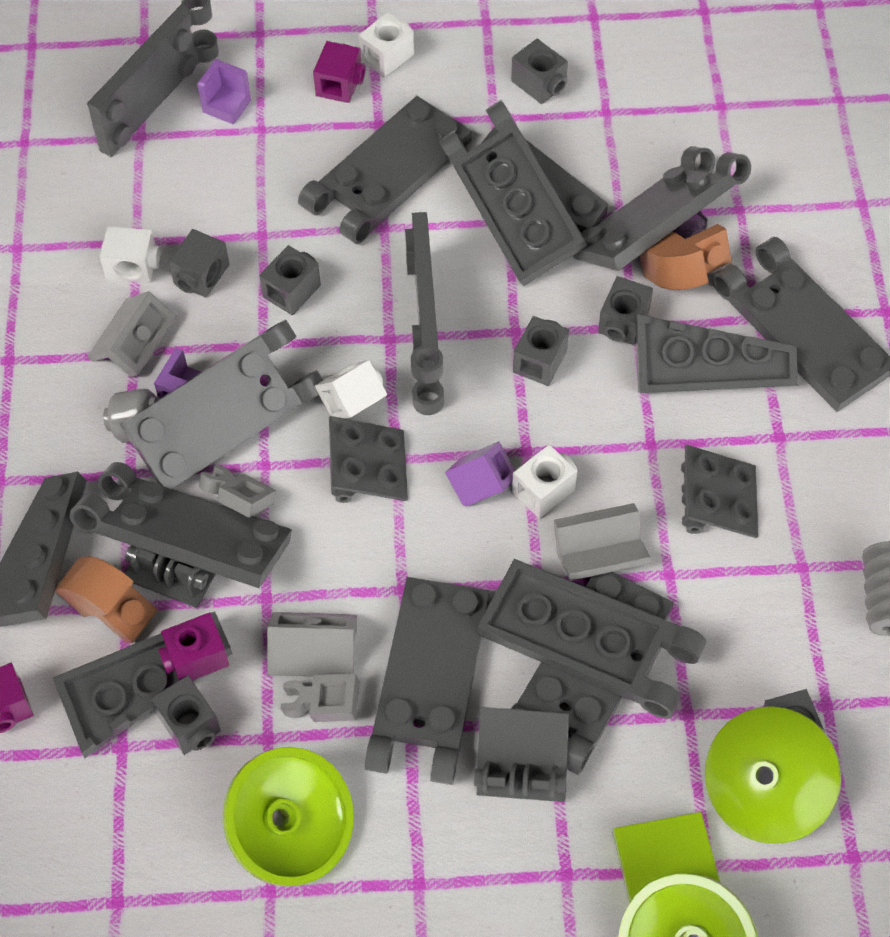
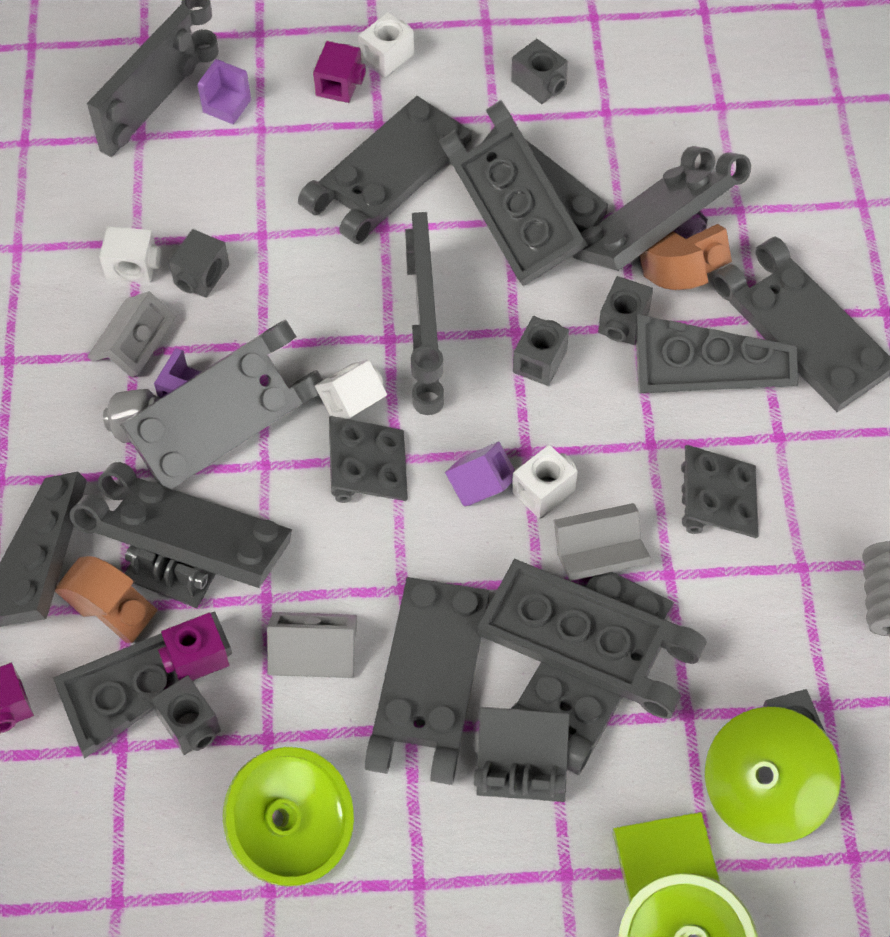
light grey plate [199,465,276,518] -> none
dark grey brick [259,245,321,316] -> none
light grey plate [280,673,359,722] -> none

